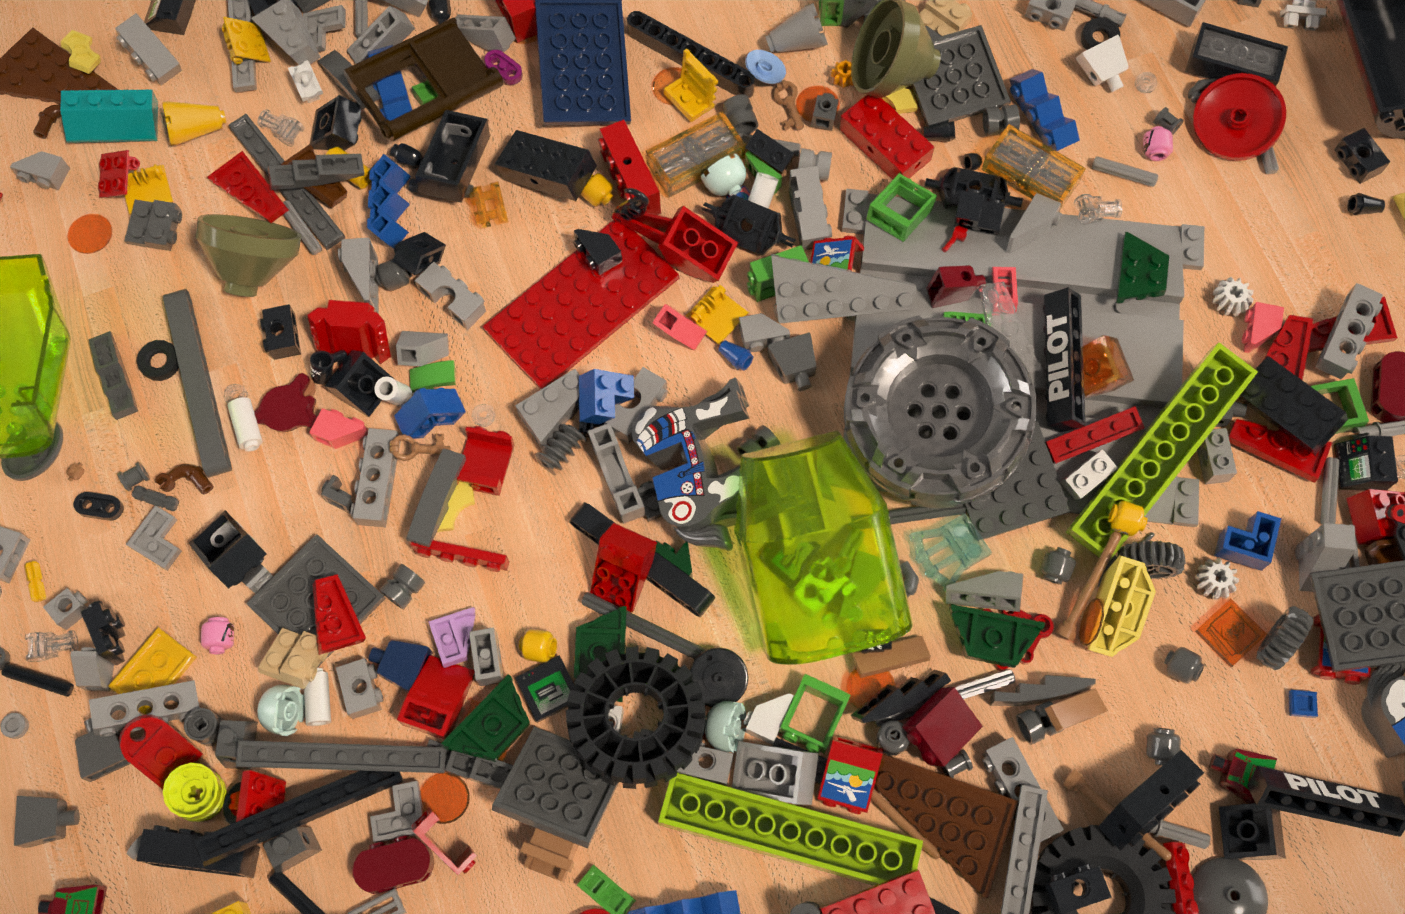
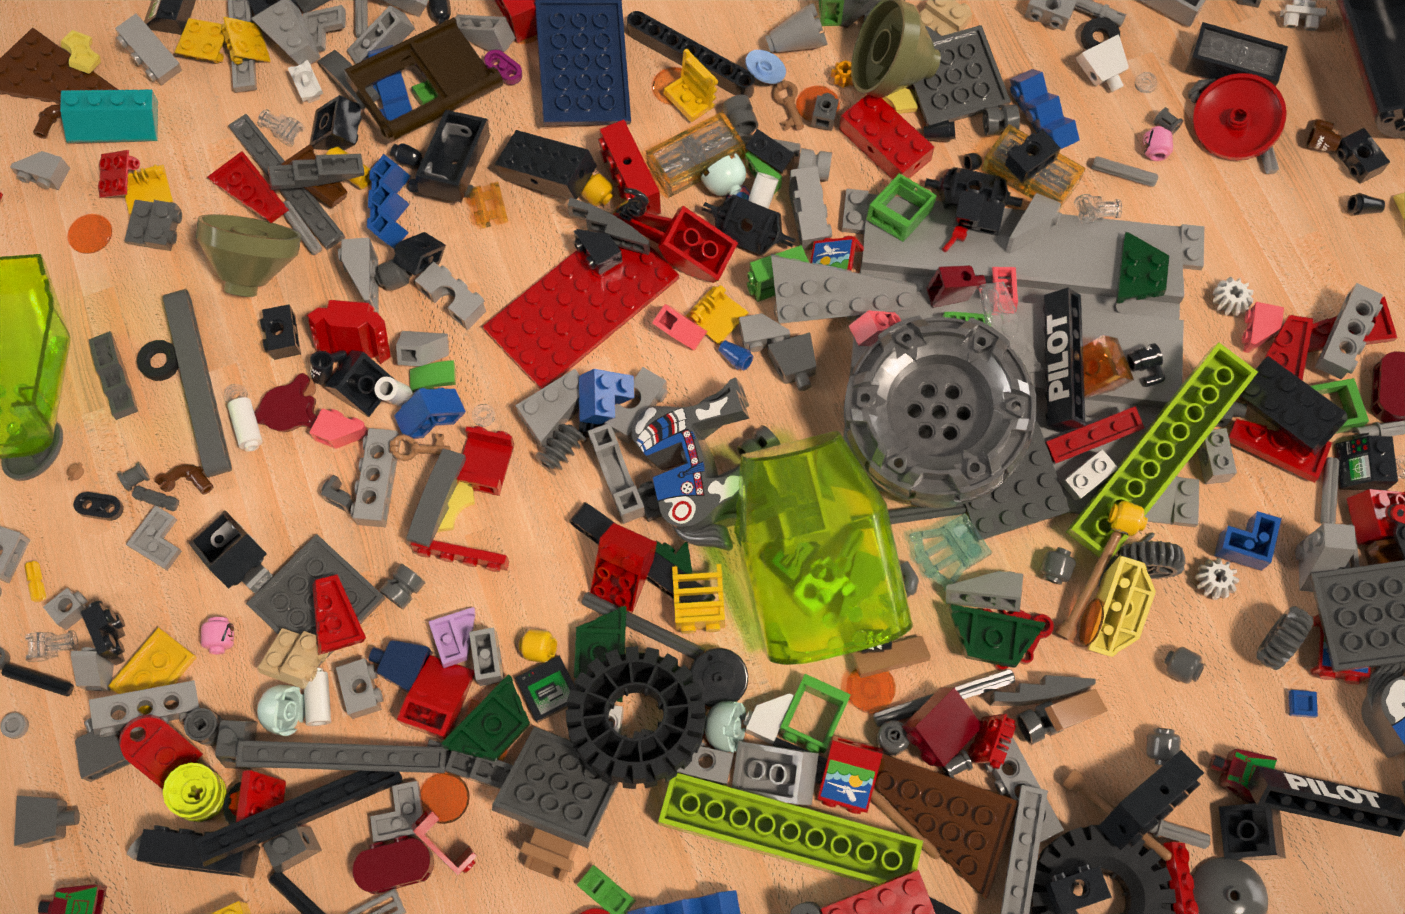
yellow cone [162,101,226,146] -> none
black slope [851,669,951,723] -> none
clear orange tile [1195,598,1267,667] -> none
none -> yellow hinge [175,18,225,63]
none -> dark grey slope [567,197,650,255]
none -> yellow plate [672,564,725,634]
none -> coral slope [849,310,901,346]
none -> red hinge [968,714,1016,769]
none -> black brick [1005,130,1061,184]
none -> black piece [1127,343,1166,387]
none -> reddish brown piece [1307,119,1341,152]

